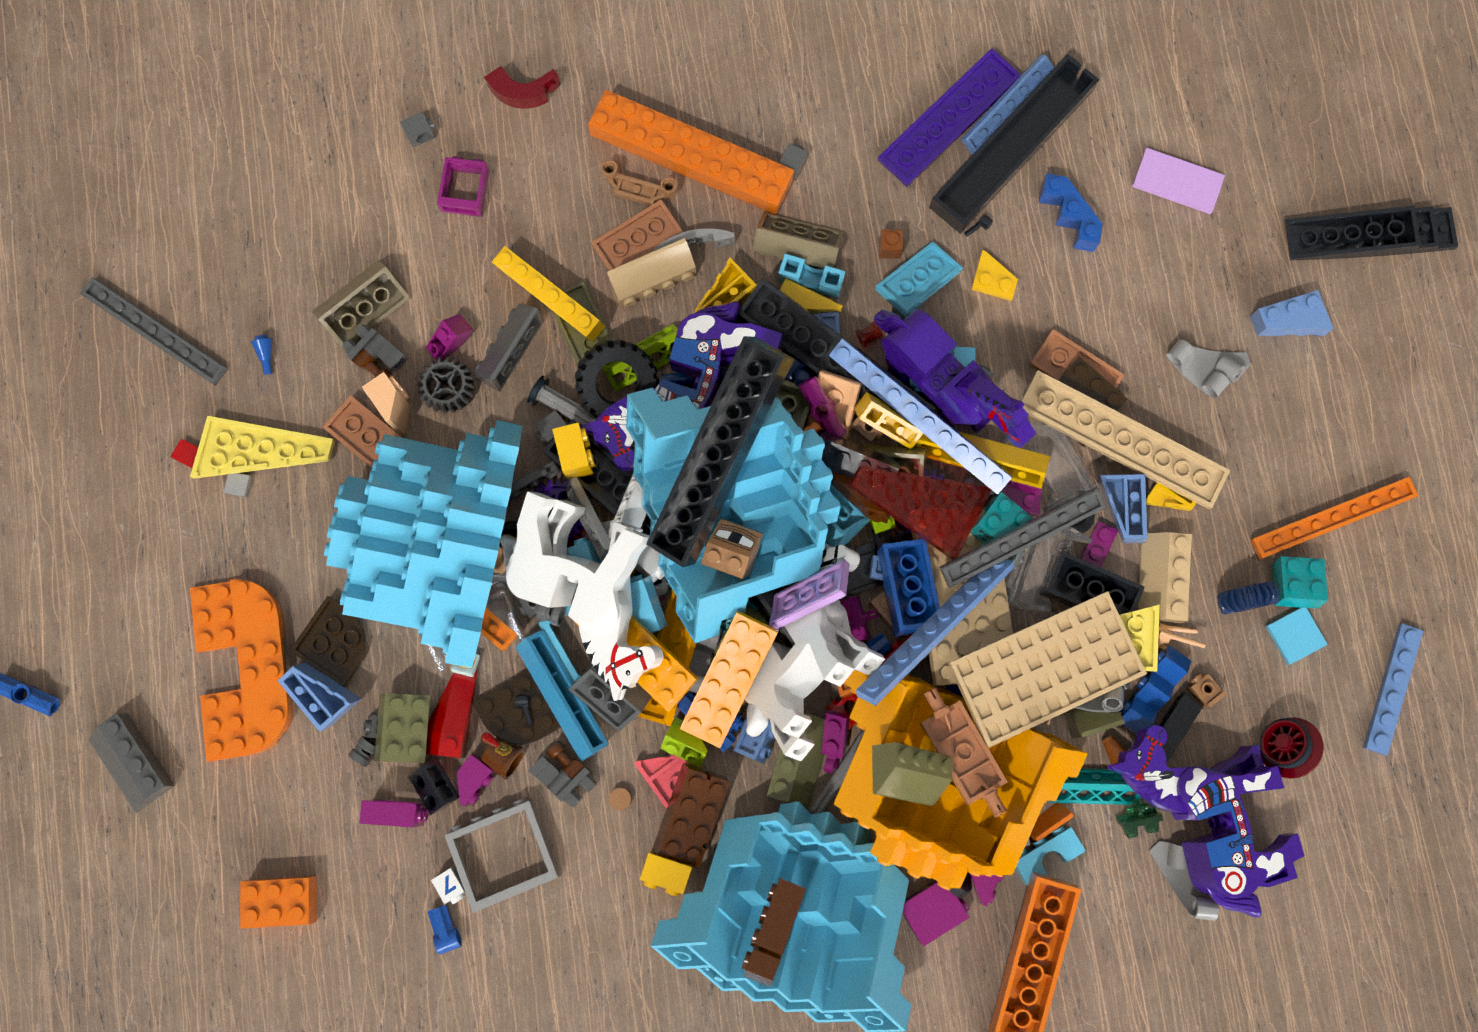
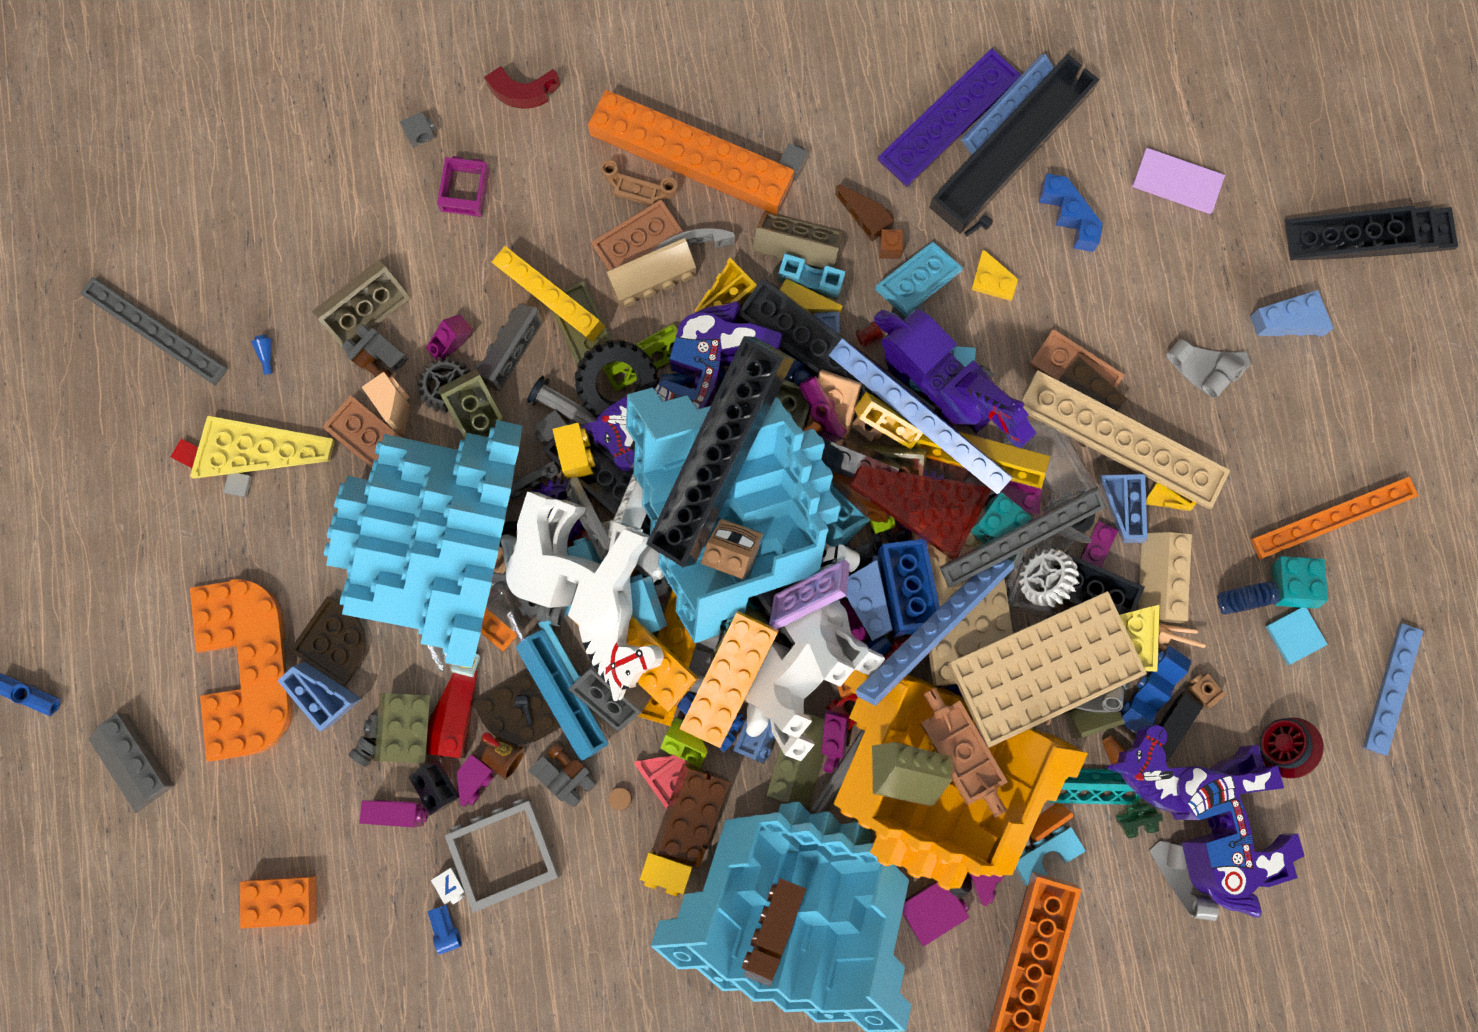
none -> olive brick [438,369,505,439]
none -> reddish brown slope [835,184,894,242]
none -> medium blue wedge [846,560,893,641]
none -> white gear [1019,548,1079,608]

